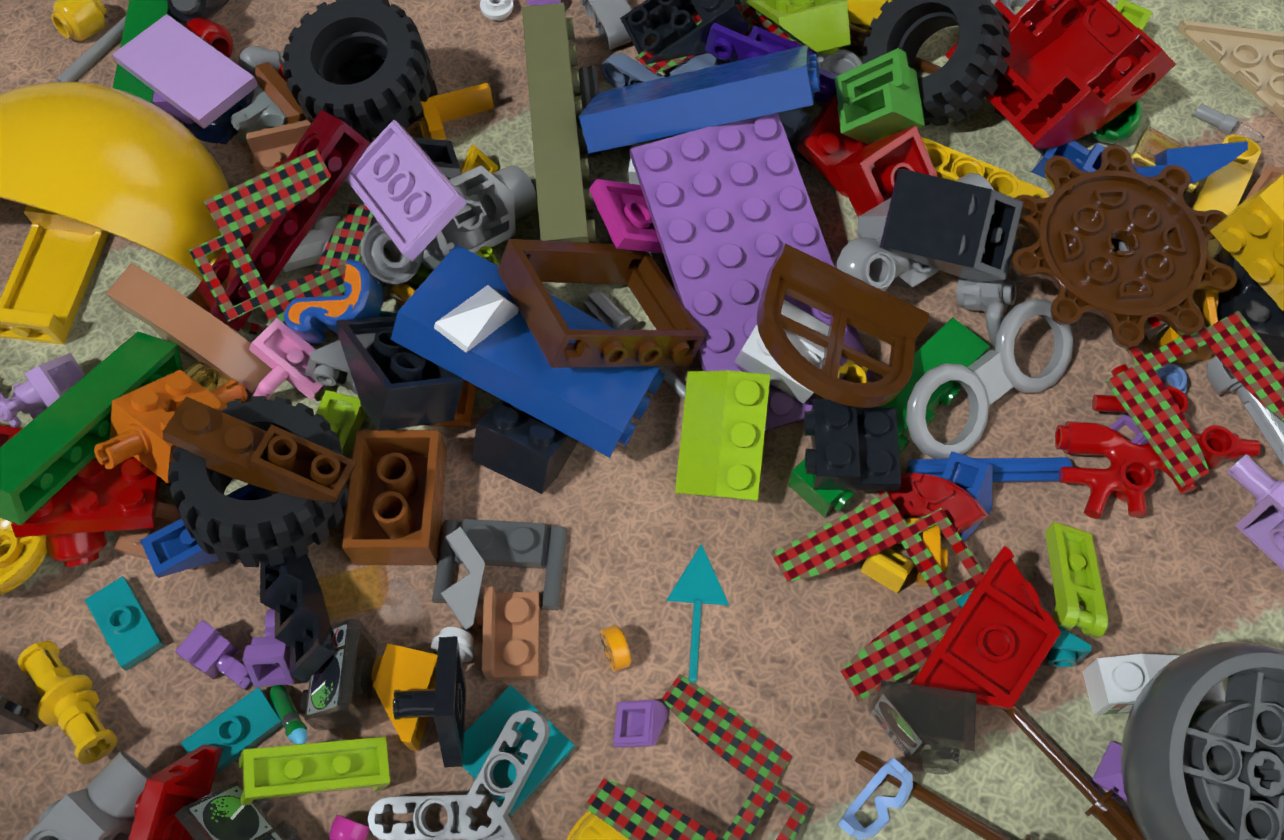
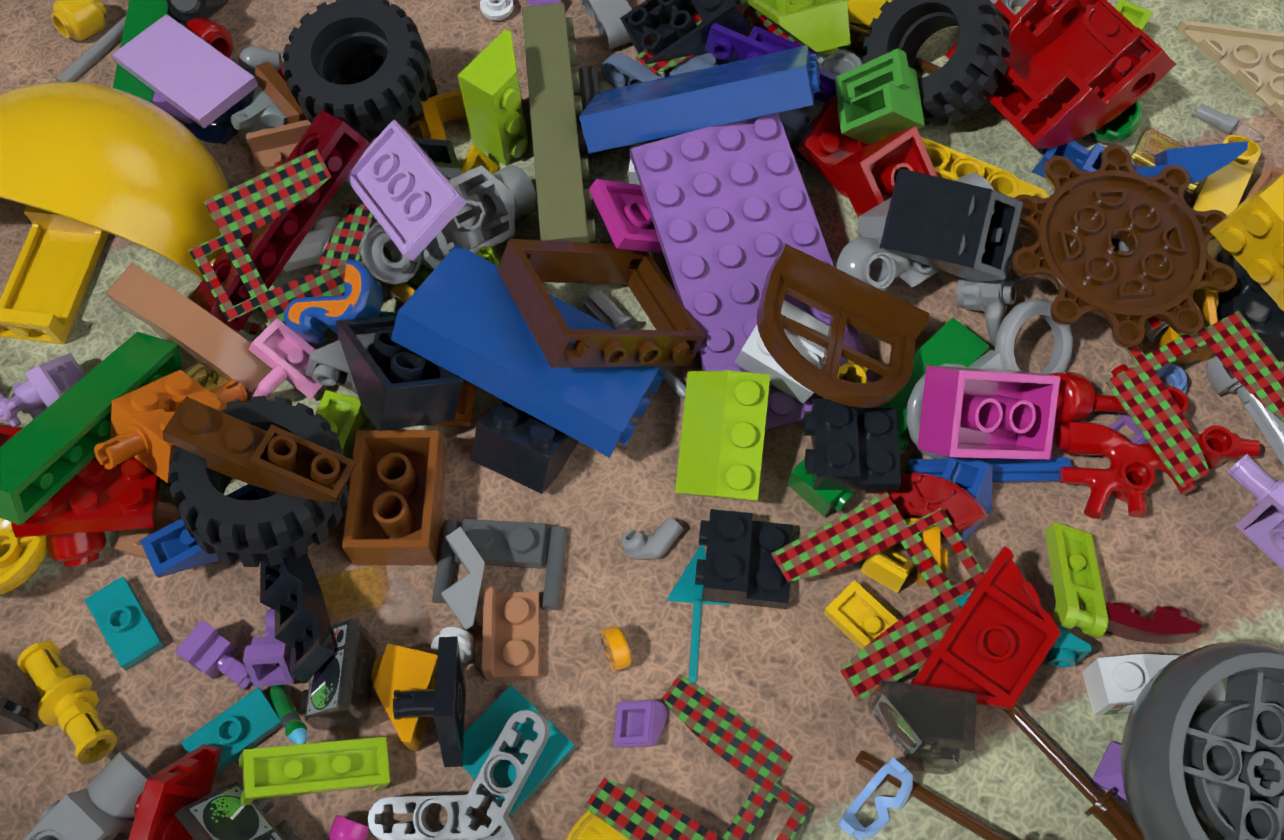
white slope [434,285,519,353] -> none
none -> lime slope [457,28,528,166]
none -> light grey arm [621,518,684,560]
none -> black plate [695,509,793,609]
none -> yellow plate [823,580,899,650]
none -> dark pink brick [917,365,1060,460]
none -> red head [1047,372,1096,425]
none -> dark red slope [1105,601,1202,644]

